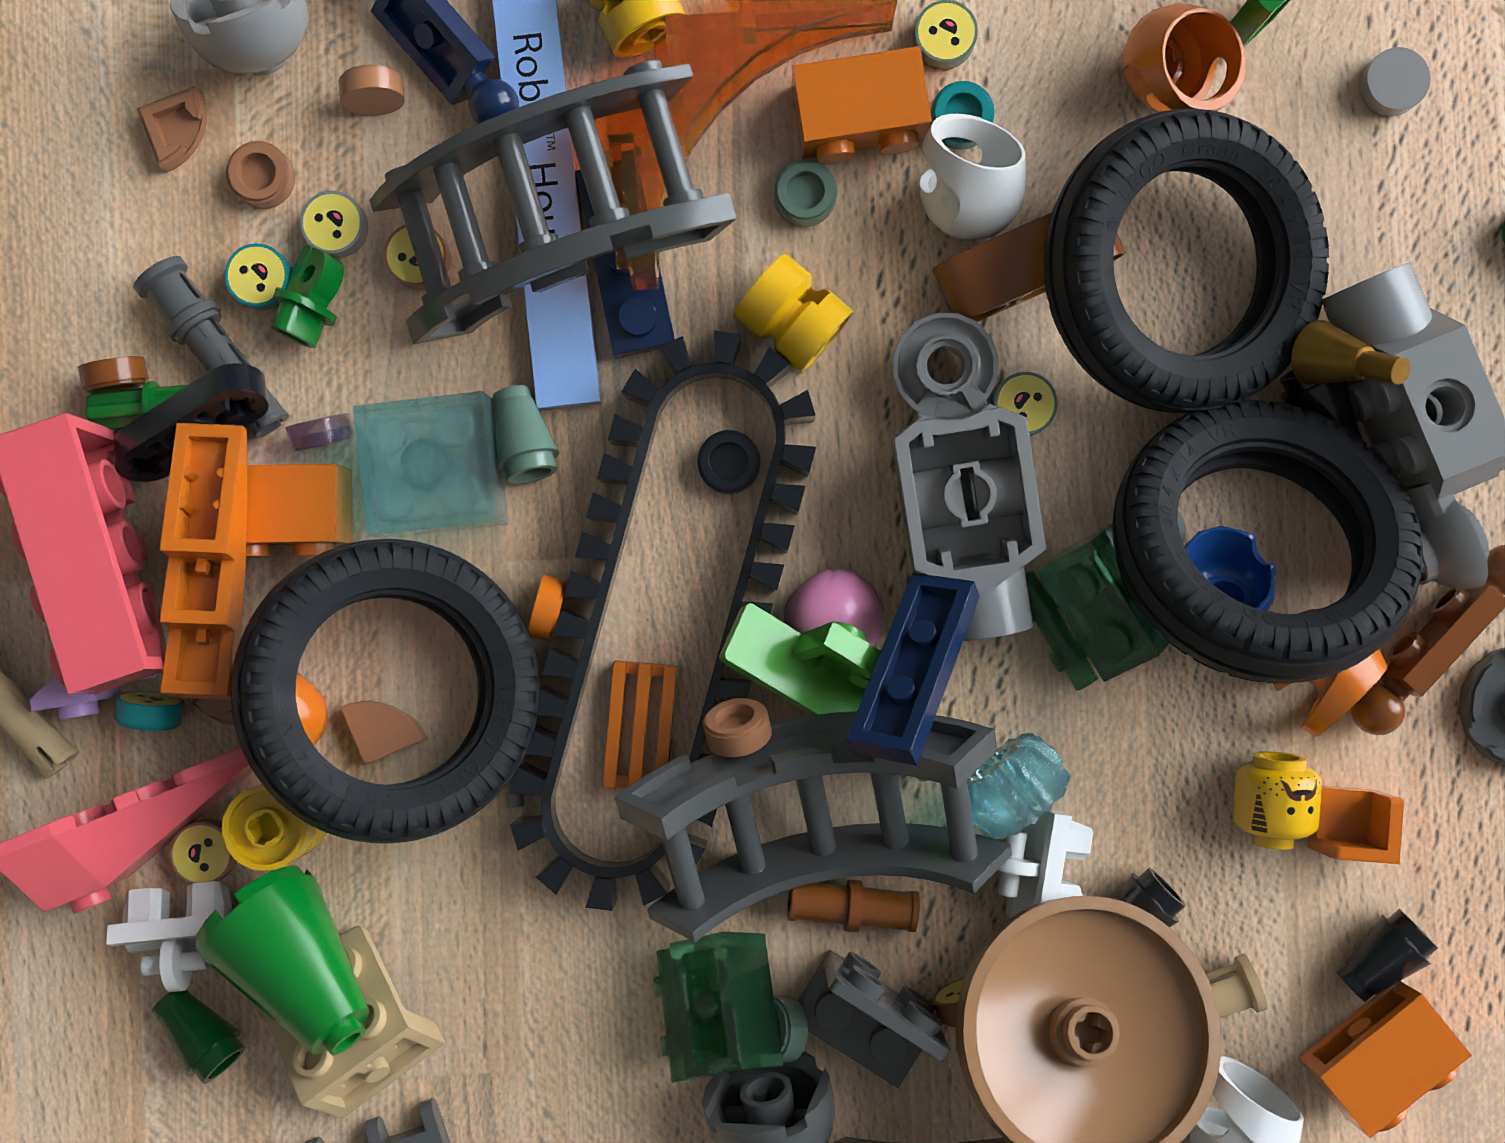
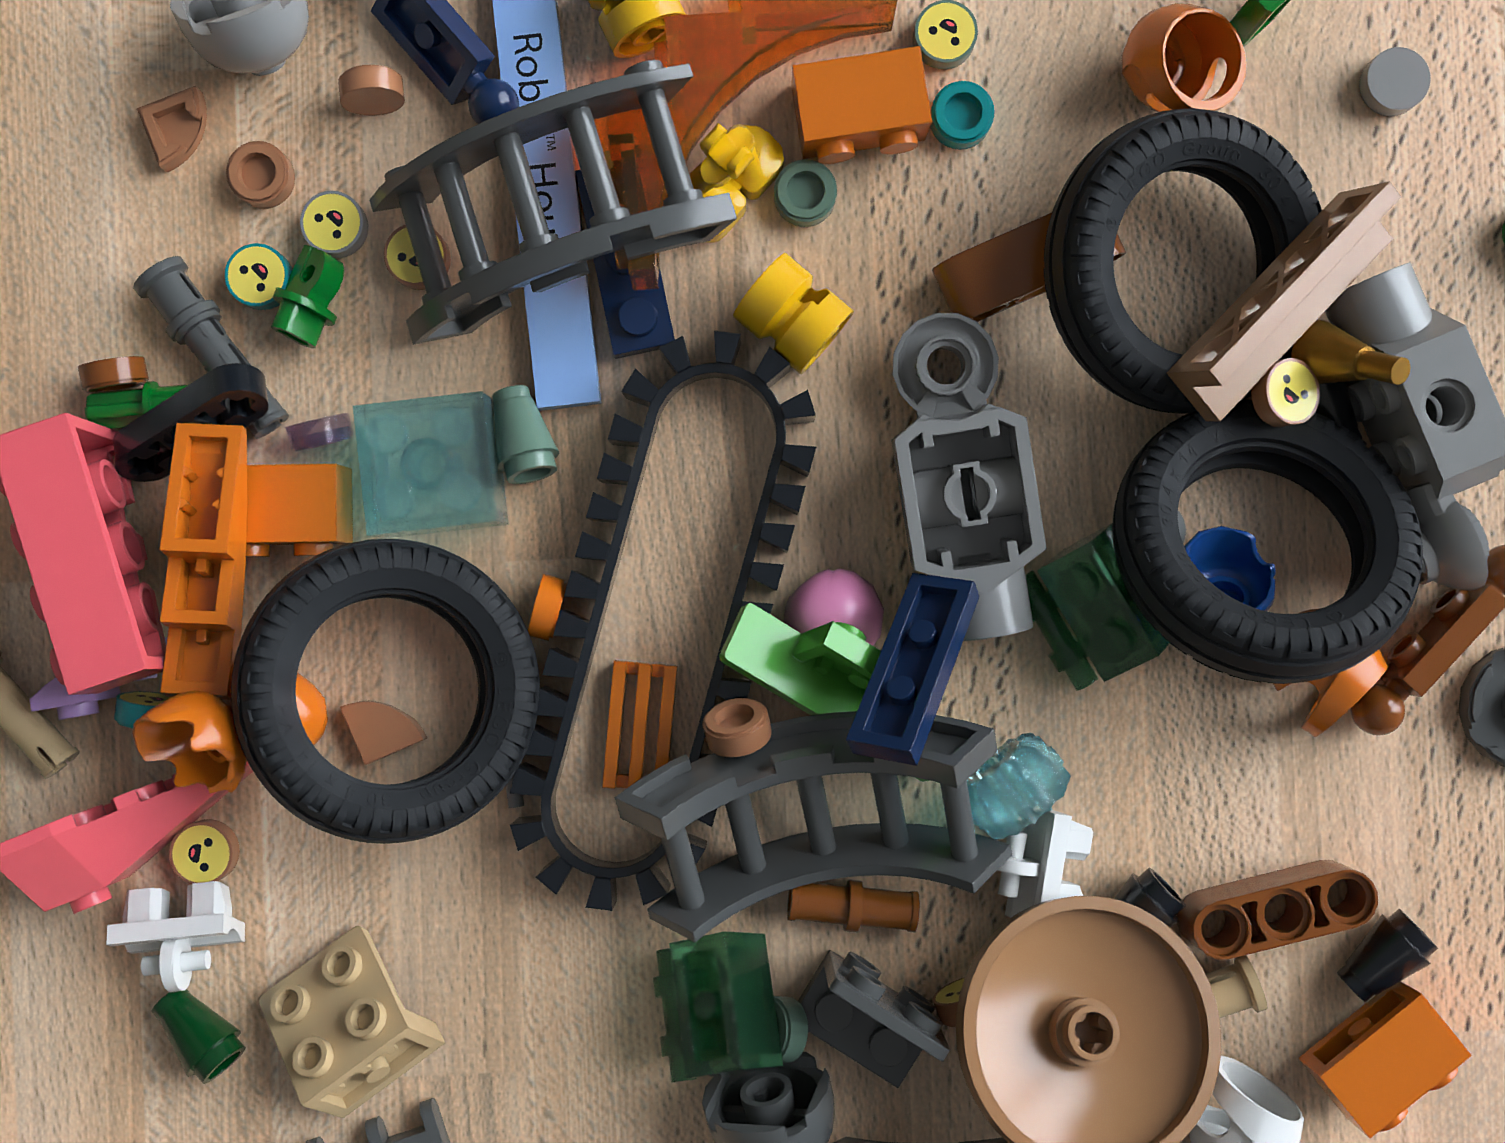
green cone [195,865,369,1056] -> none
yellow wheel [221,784,327,871] -> none
black tile [697,430,760,495] -> none
white helmet [920,114,1026,240] -> none
light yellow tile [991,372,1058,436] -> none
yellow head [1233,751,1322,850] -> none
orange panel [1307,786,1404,865] -> none
none -> orange hair [132,691,247,794]
none -> yellow piece [689,123,784,243]
none -> fence [1167,181,1401,421]
none -> dark orange beam [1177,860,1378,960]
none -> tile [1251,358,1320,427]

